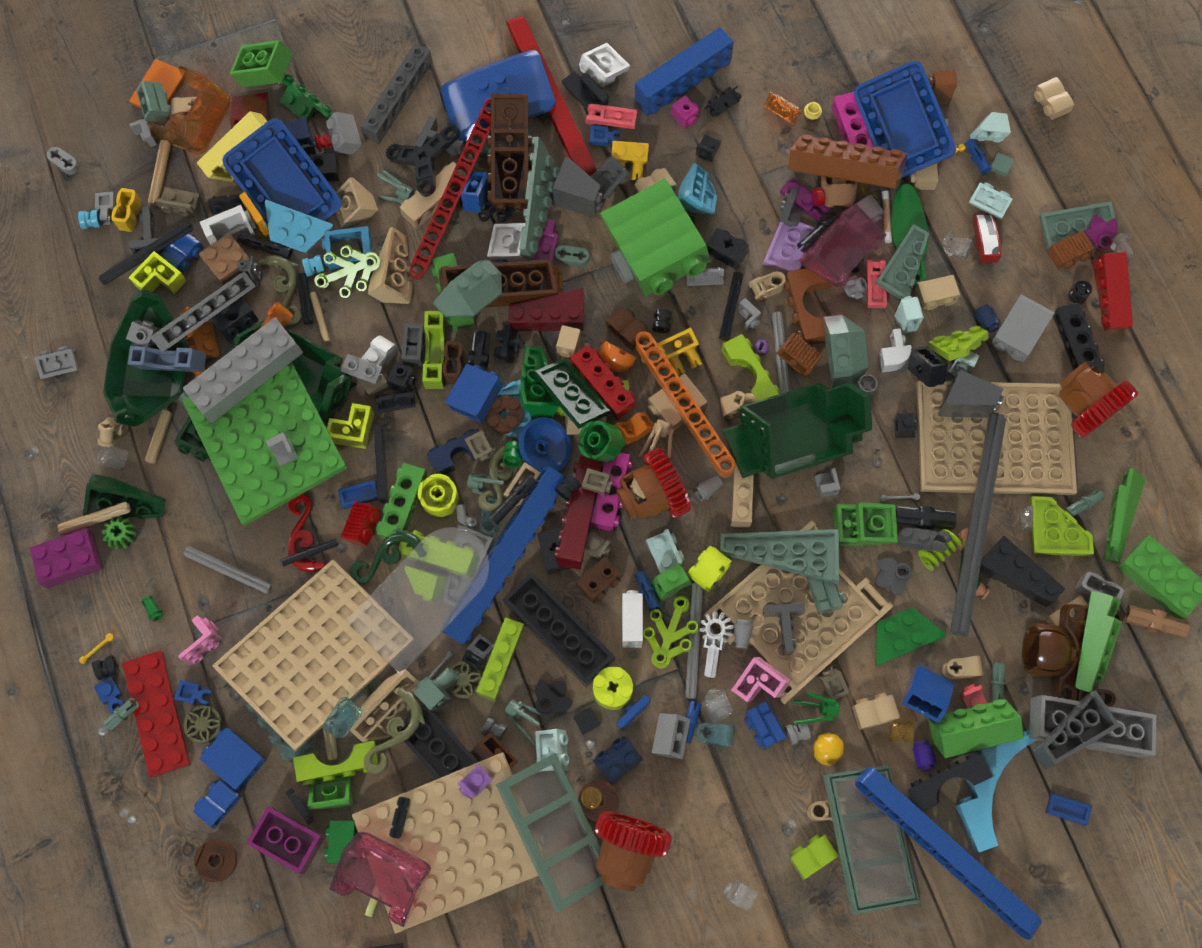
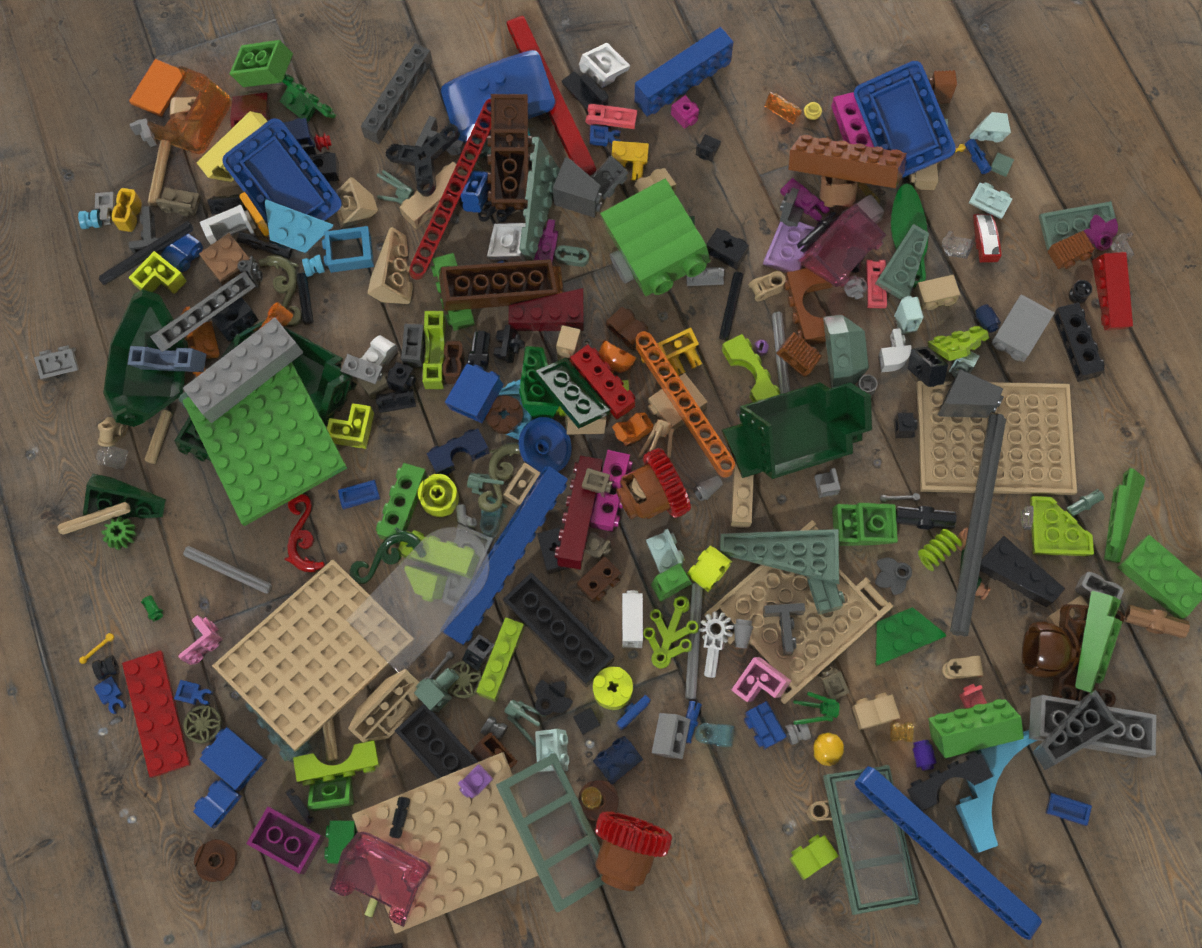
magenta brick [29,528,103,589] -> none
light grey beam [47,147,79,175] -> none
sand green axle [103,698,139,730] -> none
light grey brick [126,320,159,347] -> none
sand green brick [136,81,171,123] -> none
light grey panel [266,432,298,467] -> none
black bar [280,539,338,567] -> none
tan bar [309,292,331,344] -> none
plant [314,245,381,298] -> none
clear light blue piece [323,697,362,738] -> none
light grey brick [326,112,362,155] -> none
red brick [341,502,381,546] -> none
olive plant [364,688,425,775] -> none
black tile [374,425,389,504] -> none
sand green wedge [433,260,502,317] -> none
dark tan bracket [465,430,493,462] -> none
black pin [489,474,538,525] -> none
green wheel [503,441,522,468] -> none
black wheel [554,473,581,501] -> none
green brick [578,421,625,463] -> none
blue pin [634,571,661,611] -> none
black wheel [652,309,672,333] -> none
medium azure wedge [678,163,717,215] -> none
clear brick [702,688,733,724] -> none
black hinge [704,86,742,117] -> none
tan piece [720,391,756,419] -> none
clear brick [722,880,759,912] -> none
light grey bracket [739,298,761,331] -> none
red tile [812,187,825,207] -> none
tan bar [882,191,892,243] -> none
dark grey hinge [897,526,952,552] -> none
blue brick [902,665,955,723] -> none
sand green axle [989,663,1006,702] -> none
tan brick [1034,77,1074,120] -> none
piece [1059,362,1138,438] -> none

